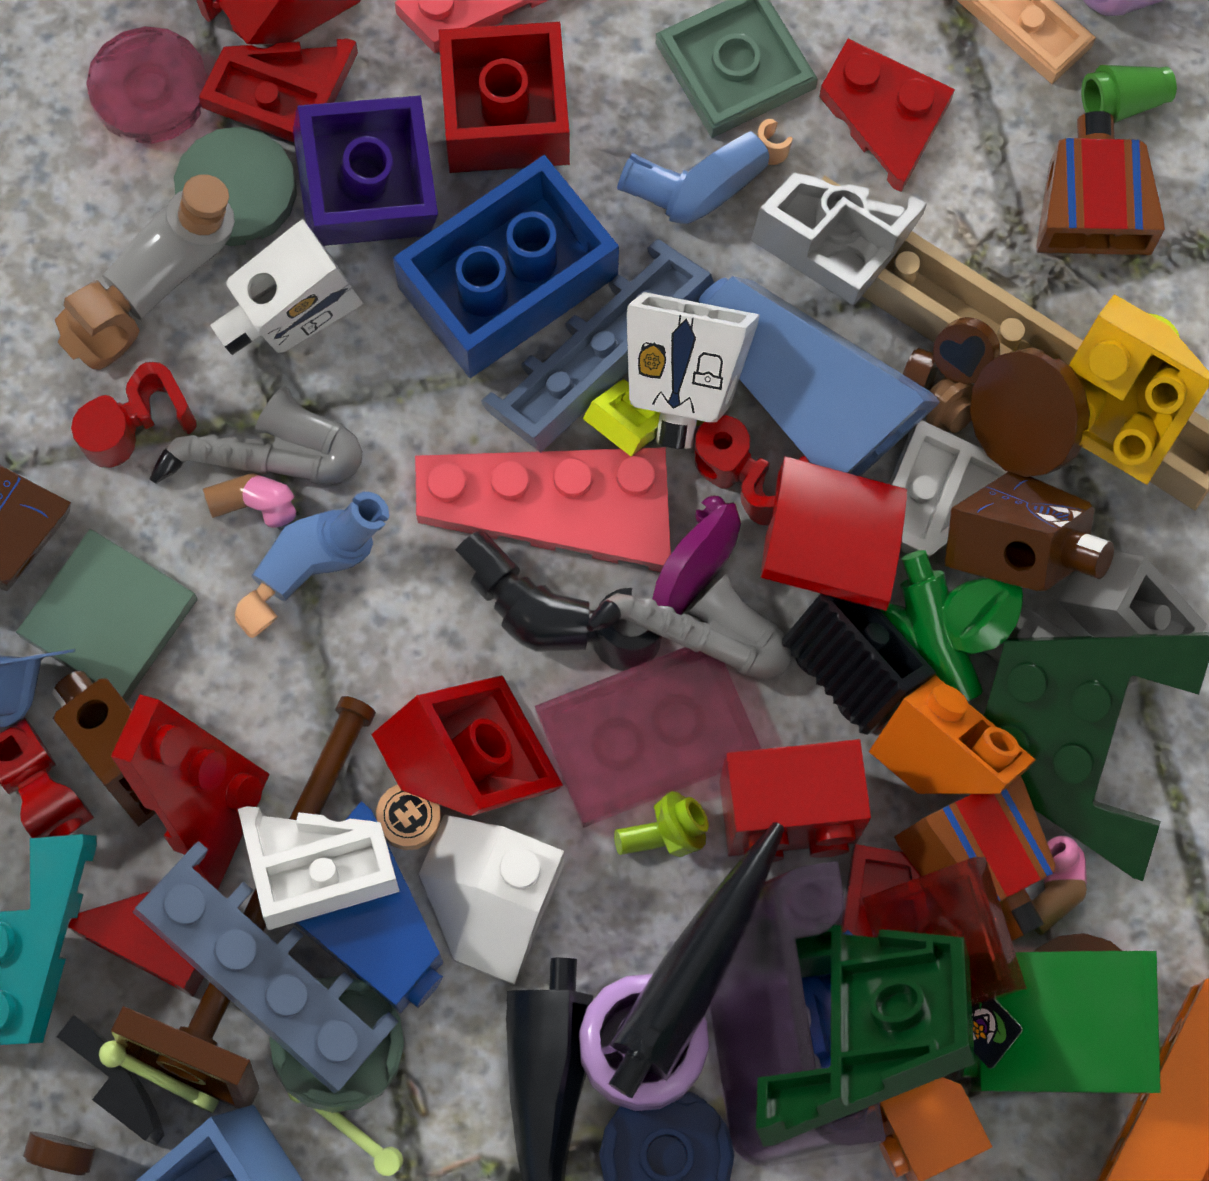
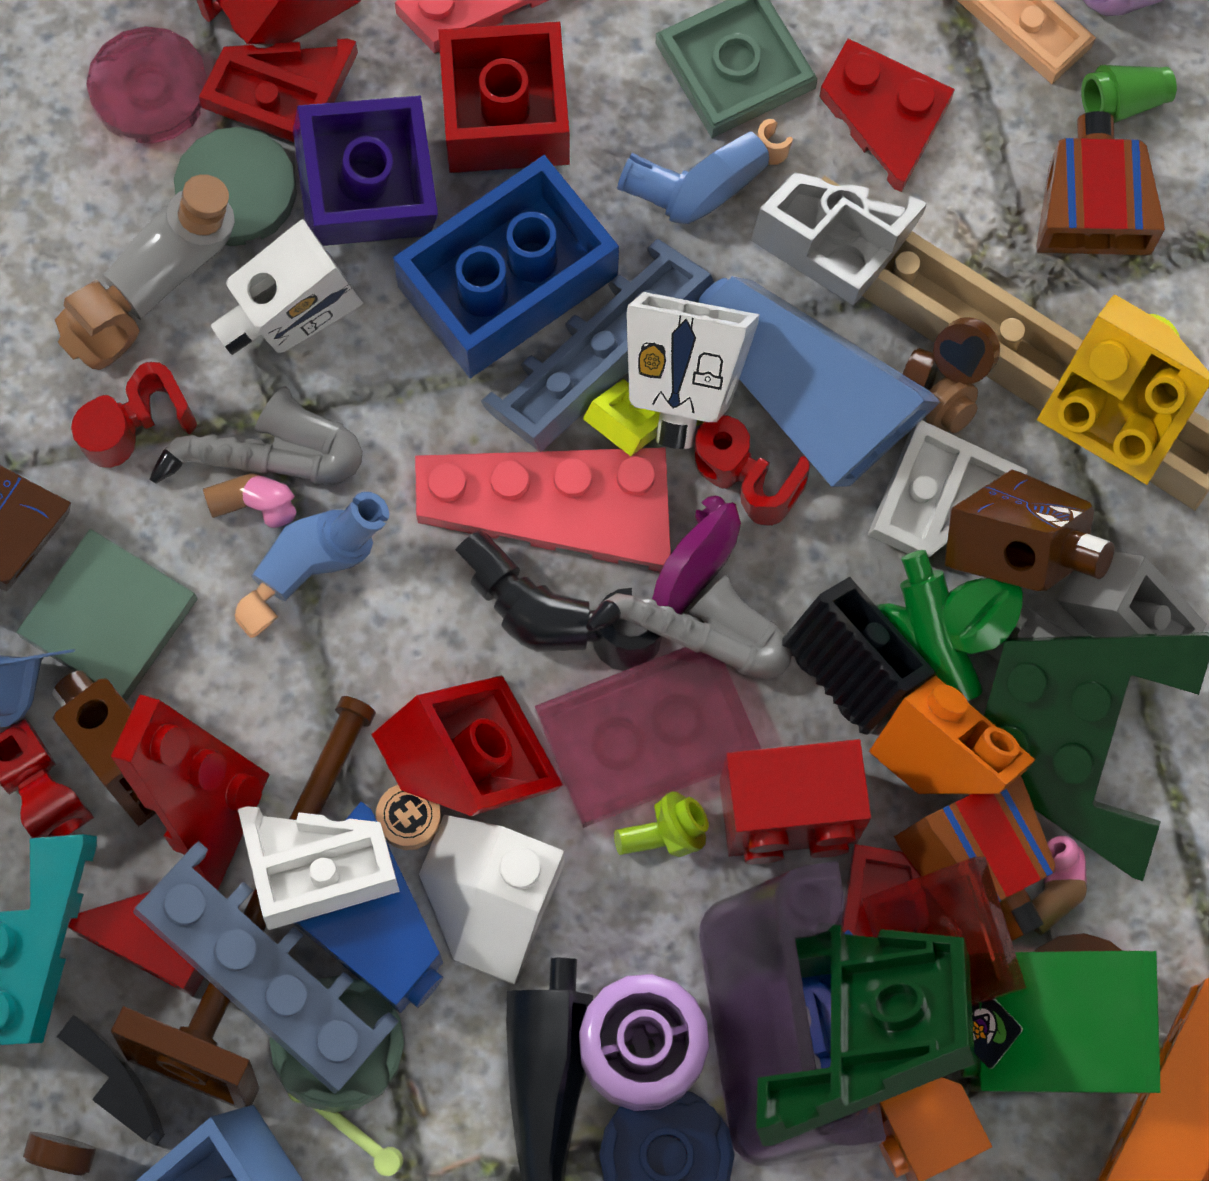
yellowish green hinge [99,1040,219,1113] -> none
black piece [608,822,785,1098] -> none
red slope [760,456,907,611] -> none
reddish brown tile [970,348,1090,477] -> none

